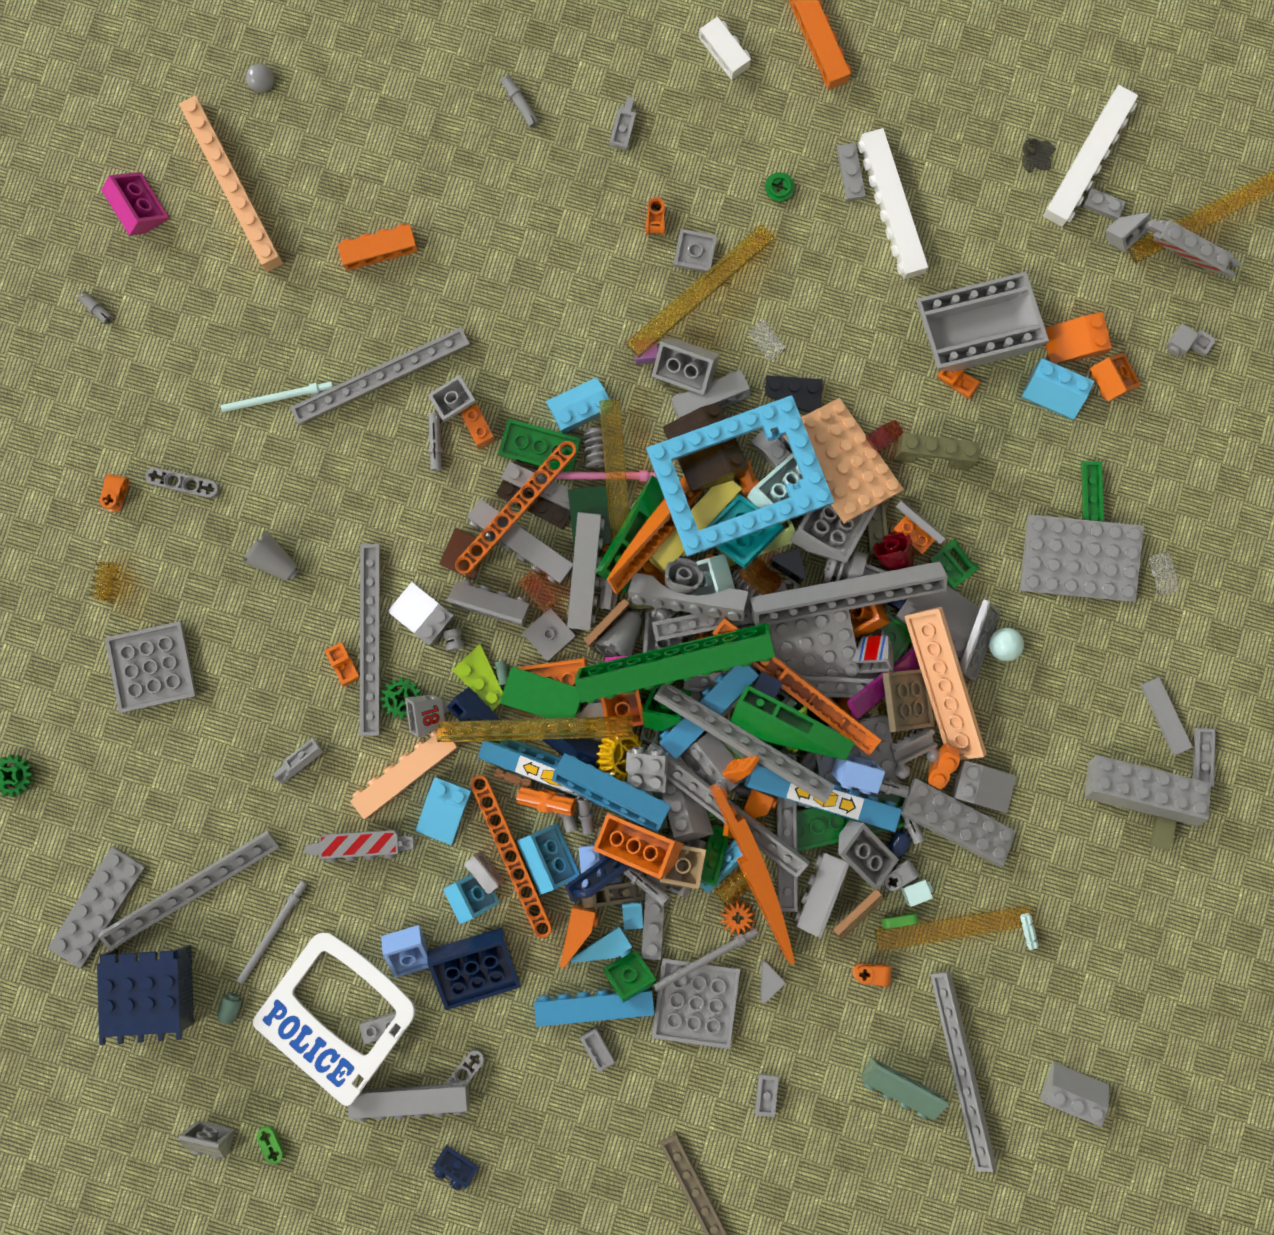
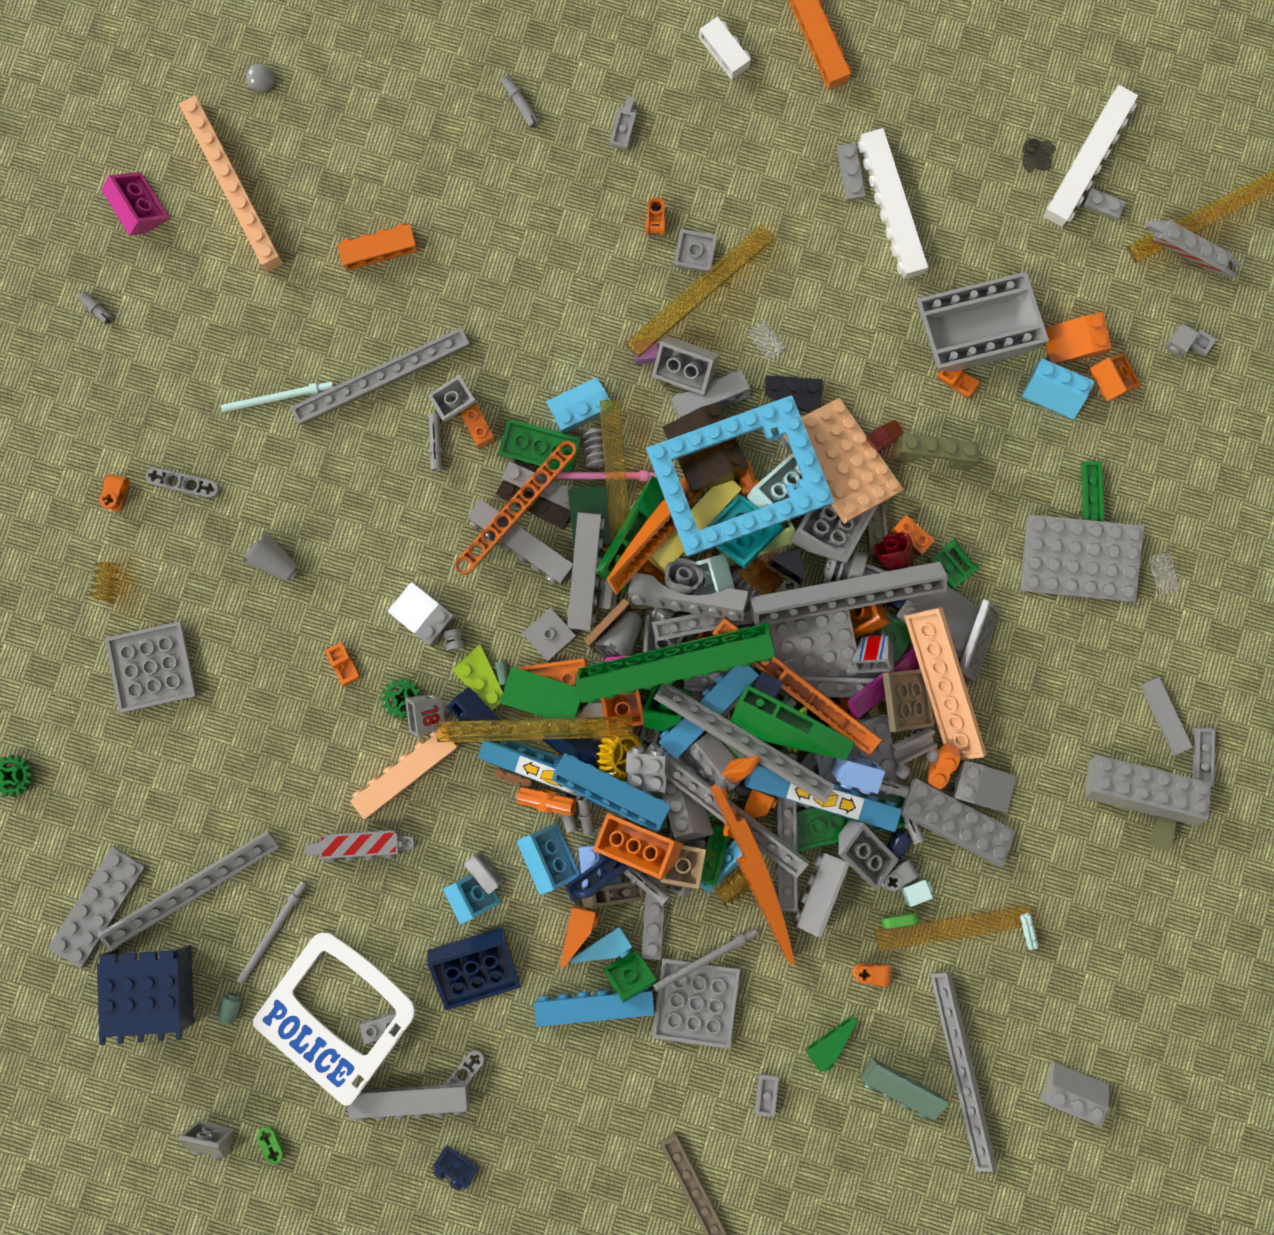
light grey hinge [273,738,323,784] -> none
light grey plate [360,544,381,736] -> none
light blue slope [381,925,429,978] -> none
medium azure slope [416,777,473,845] -> none
reddish brown slope [439,528,485,580] -> none
light grey slope [447,580,531,627] -> none
orange beam [471,775,552,938] -> none
clear orange brick [518,570,559,613] -> none
light grey plate [579,1027,616,1072] -> none
medium azure bracket [622,901,643,930] -> none
orange gear [720,900,755,935] -> none
light grey slope [750,431,791,470] -> none
light grey slope [760,960,786,1003] -> none
green gear [765,172,795,202] -> none
medium nougat tile [833,890,884,940] -> none
light grey tile [897,498,946,544] -> none
light aqua piece [989,627,1024,662] -> none
light grey slope [1105,213,1151,252] -> none
none -> green slope [805,1015,857,1073]

